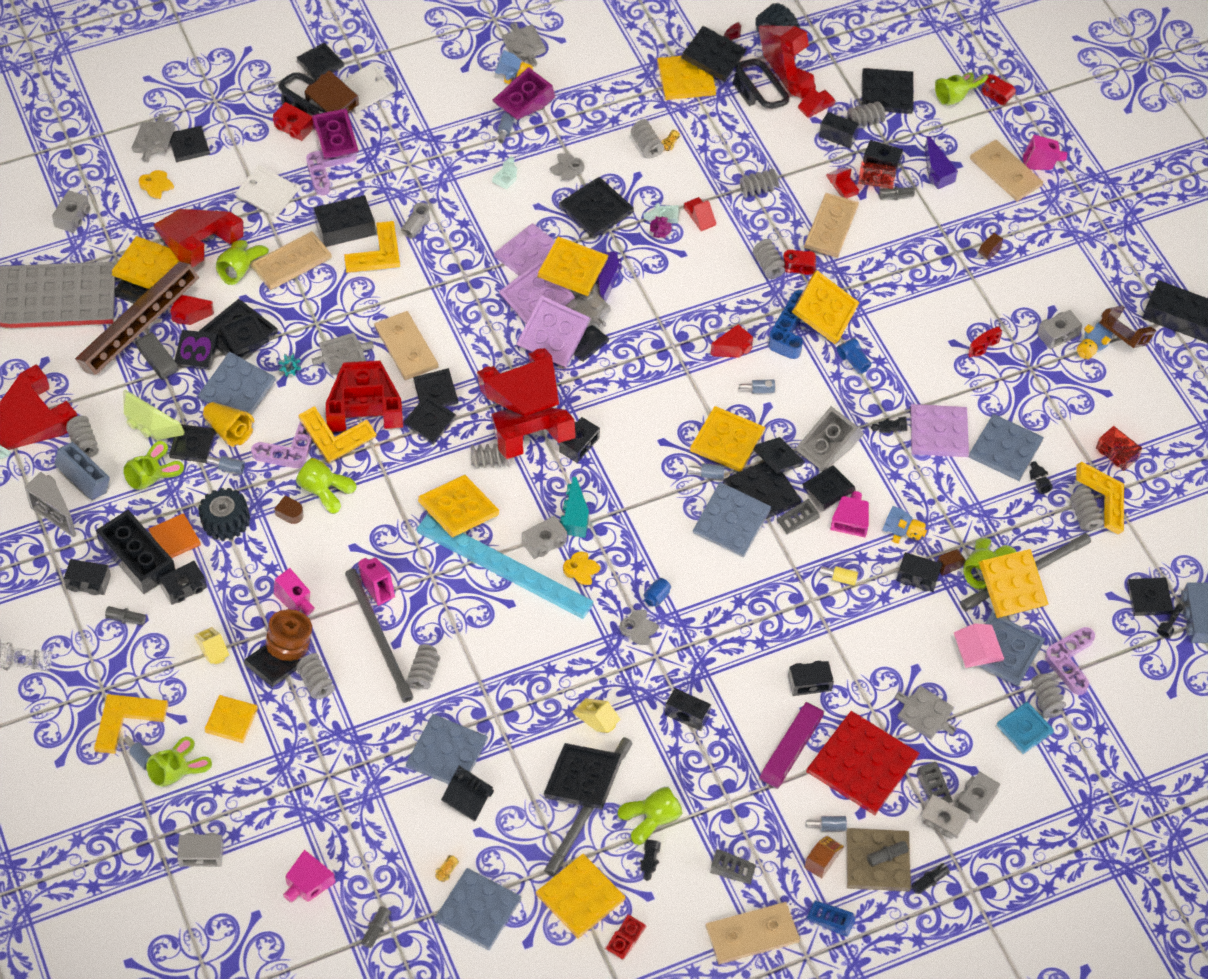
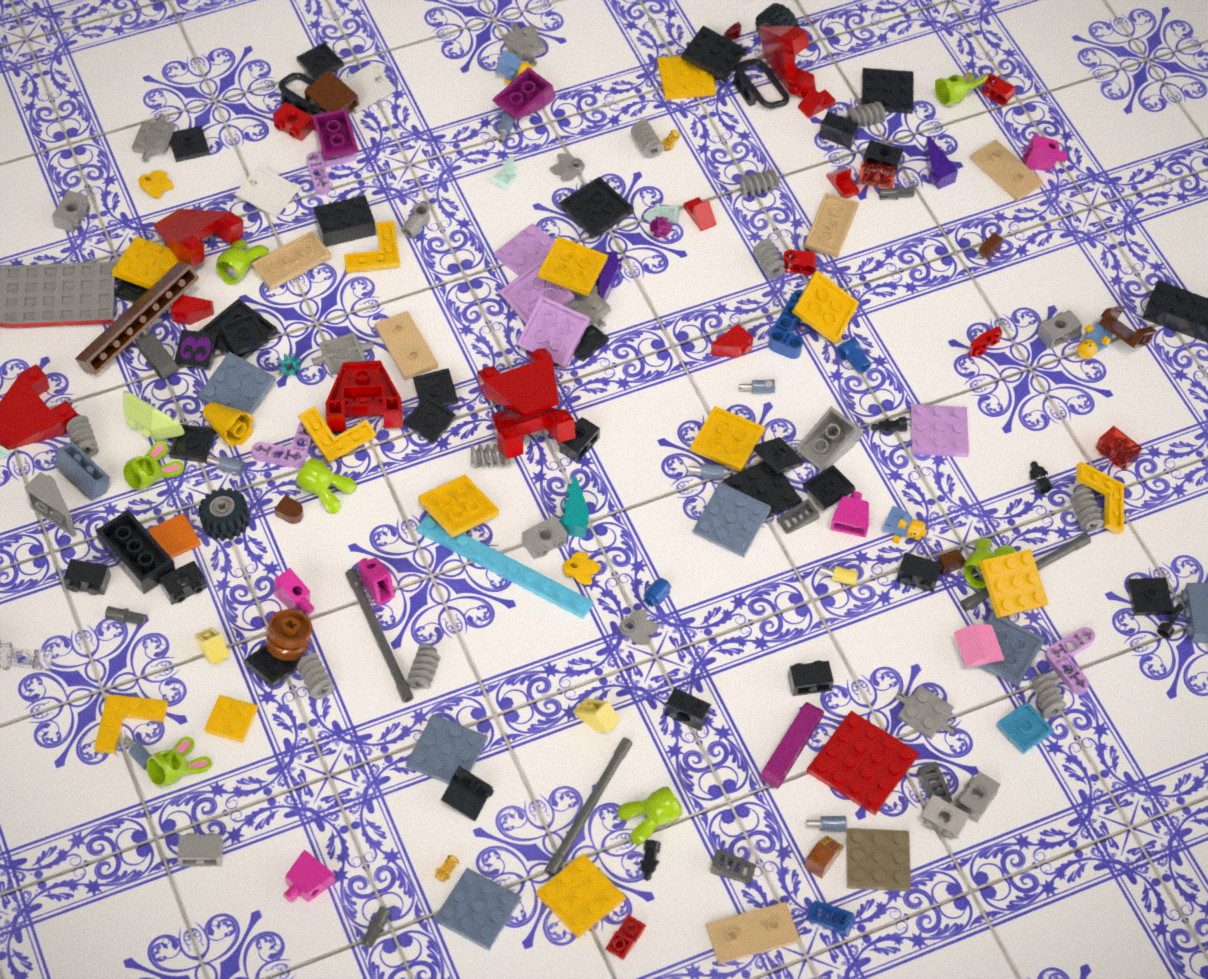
black plate [543,743,623,810] -> none
dark grey axle [867,841,909,867] -> none
black axle [911,863,950,894] -> none
sand blue plate [968,414,1044,482] -> none

